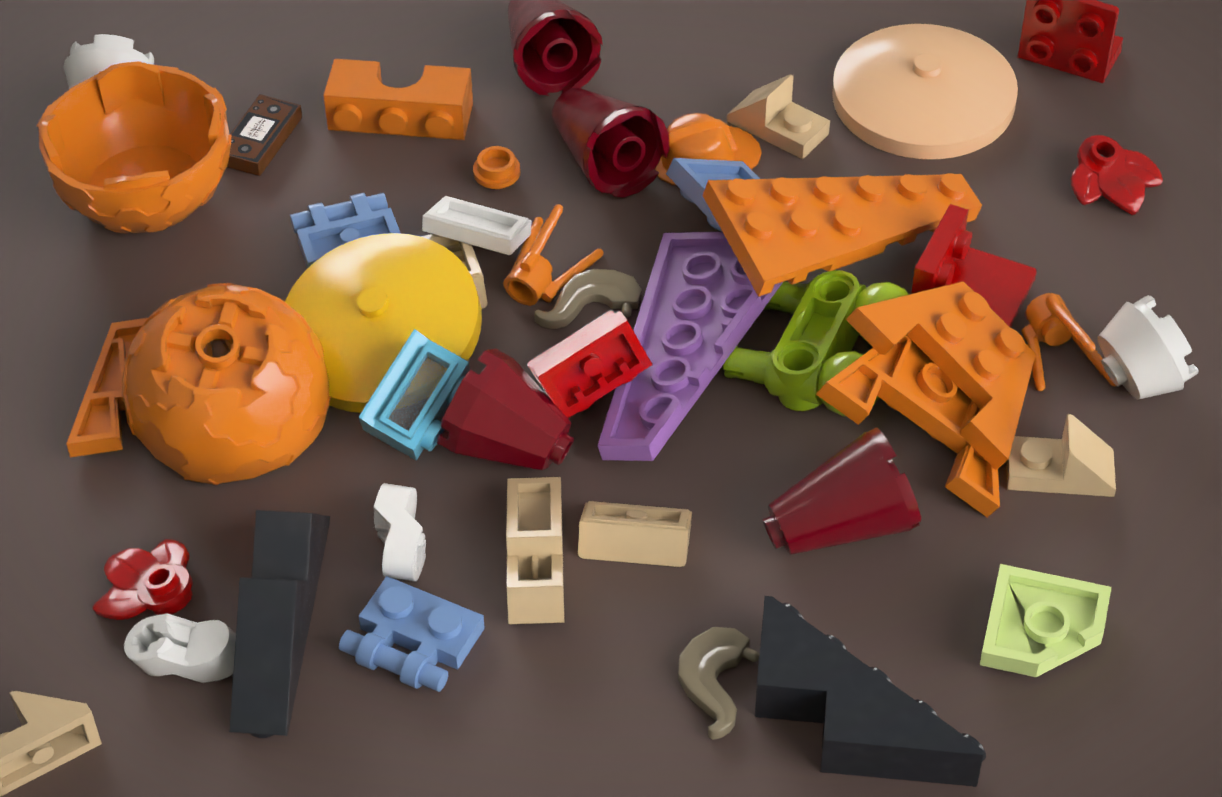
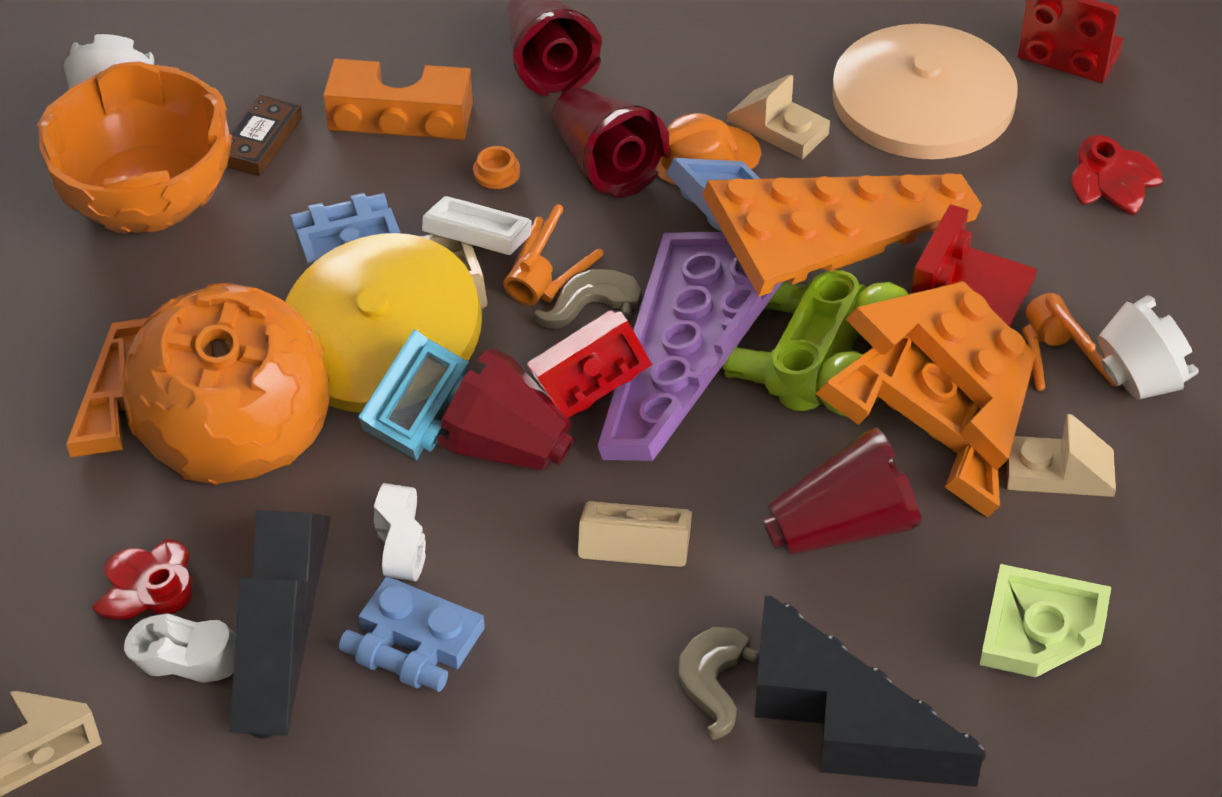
tan slope [506,477,564,624] -> none

